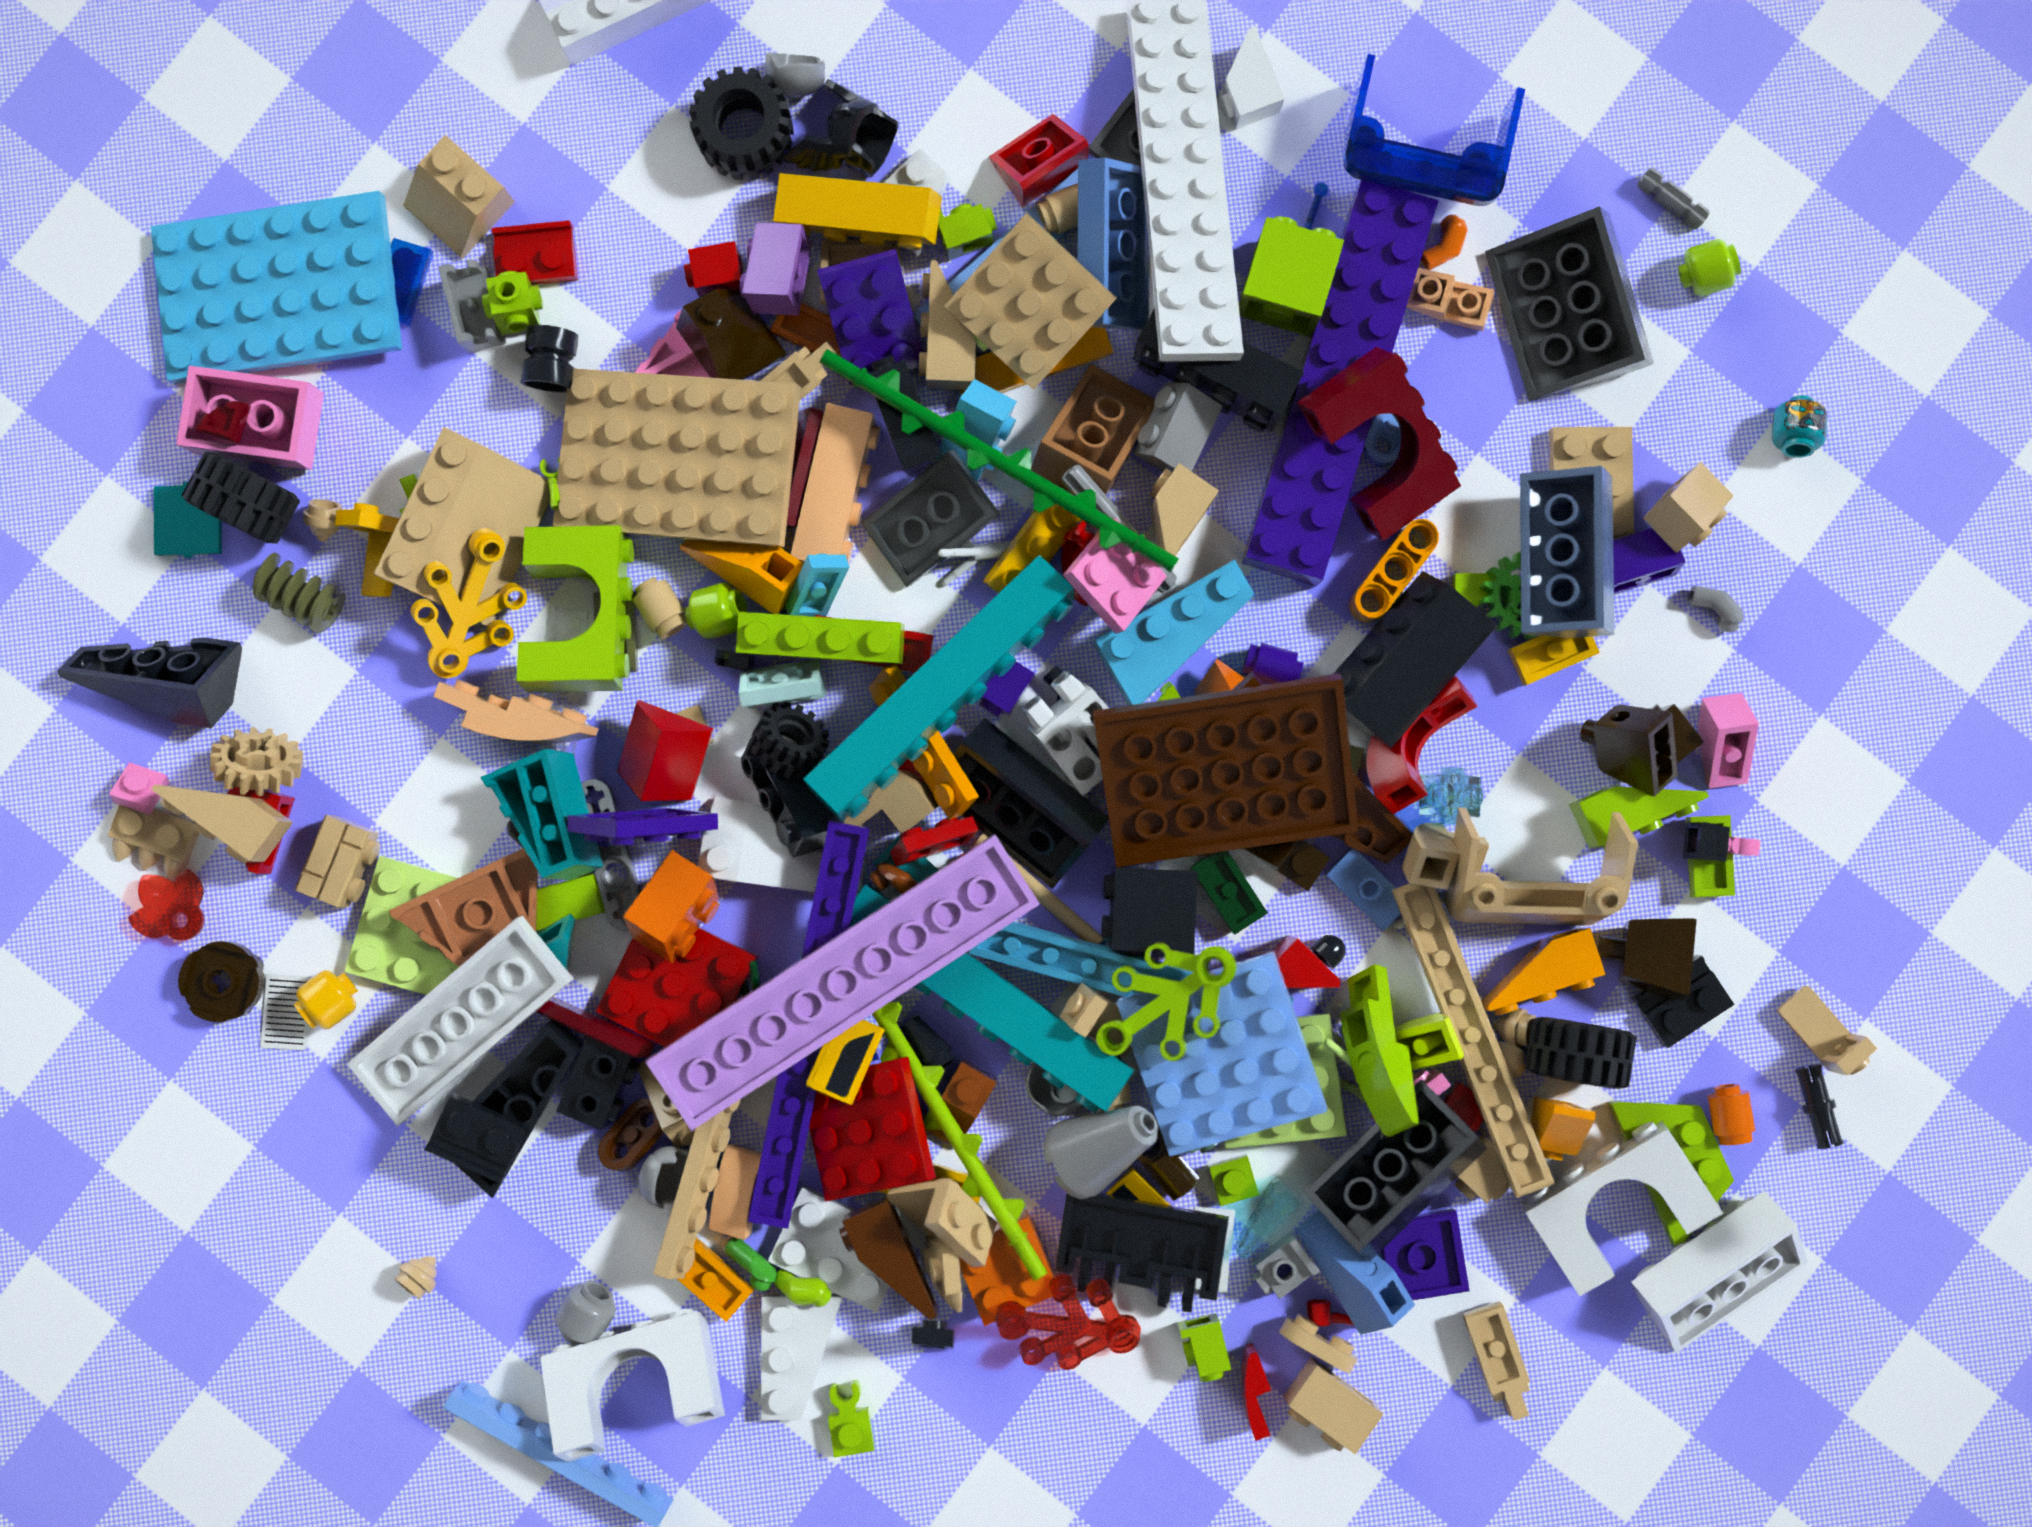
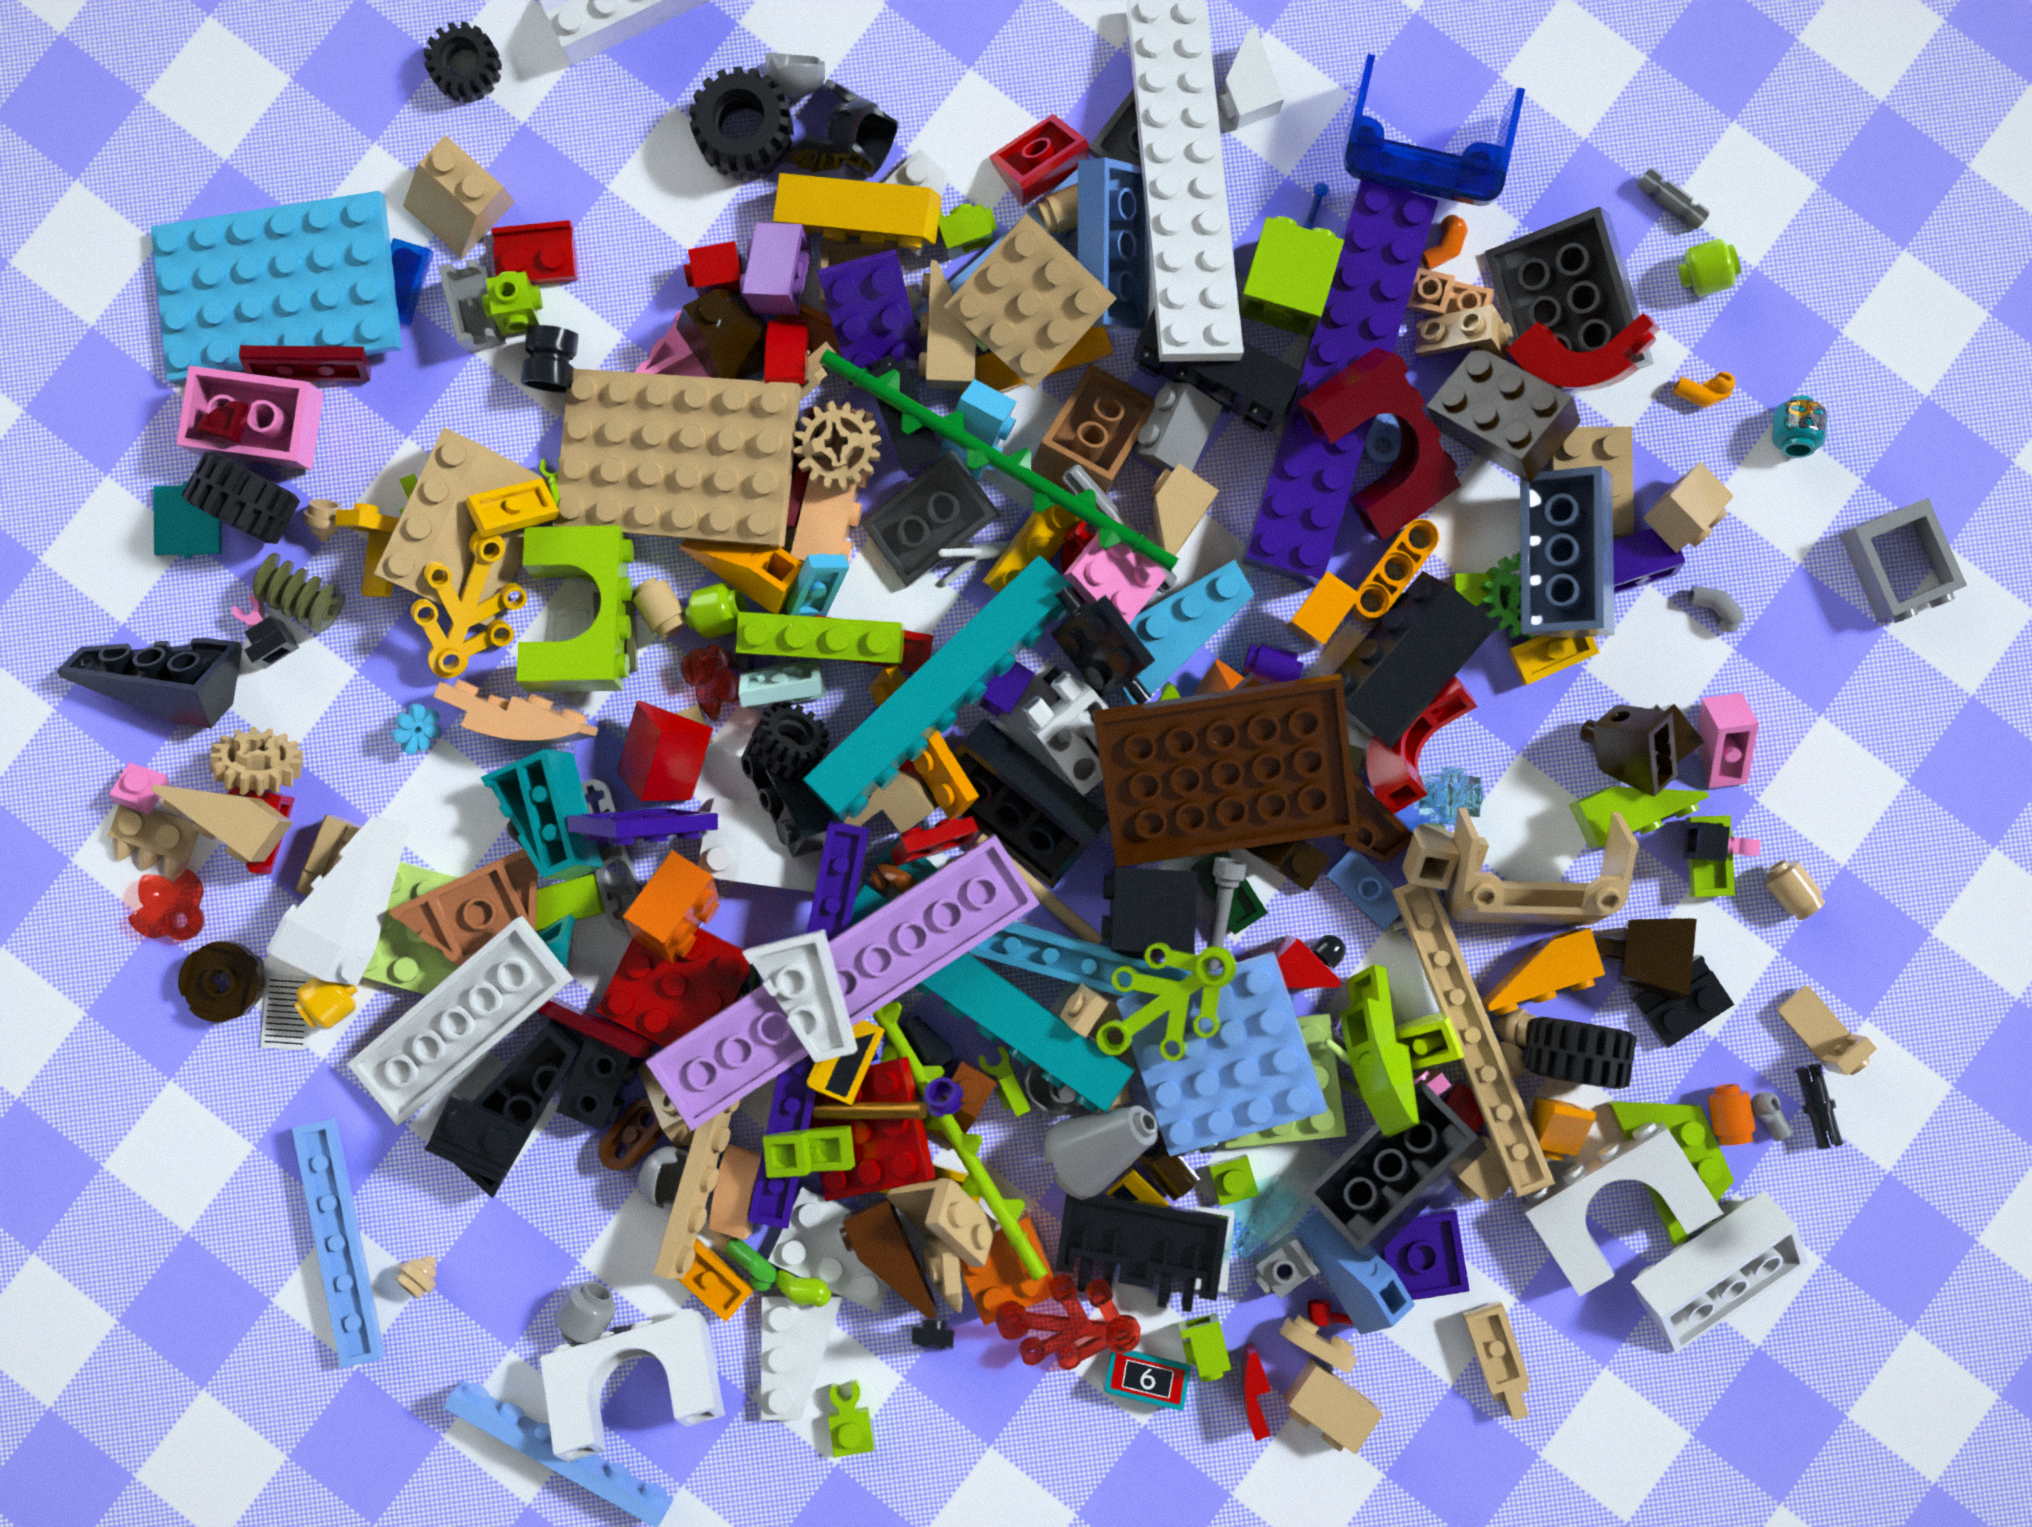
none -> black piece [232,595,300,668]
none -> dark red tile [239,345,371,382]
none -> white wedge [266,816,409,985]
none -> light blue plate [292,1118,386,1368]
none -> medium azure plant [391,703,441,755]
none -> black tyre [423,21,502,103]
none -> yellow plate [465,478,559,538]
none -> clear red plate [681,644,740,721]
none -> white wing [742,929,858,1062]
none -> lime slope [762,1125,855,1178]
none -> red slope [764,319,810,384]
none -> tan gear [793,401,882,491]
none -> pearl gold bar [813,1102,927,1119]
none -> dark purple plate [923,1077,964,1117]
none -> lime plate [979,1045,1031,1117]
none -> black plate [1050,585,1155,704]
none -> slope [1103,1345,1191,1411]
none -> light grey piece [1207,857,1247,970]
none -> light orange slope [1285,571,1360,650]
none -> tan bracket [1415,304,1513,361]
none -> brick [1426,346,1581,483]
none -> red arch [1506,312,1661,391]
none -> light orange arm [1672,372,1736,407]
none -> light grey arm [1751,1092,1793,1141]
none -> tan brick [1764,859,1825,921]
none -> light grey window [1839,497,1967,623]

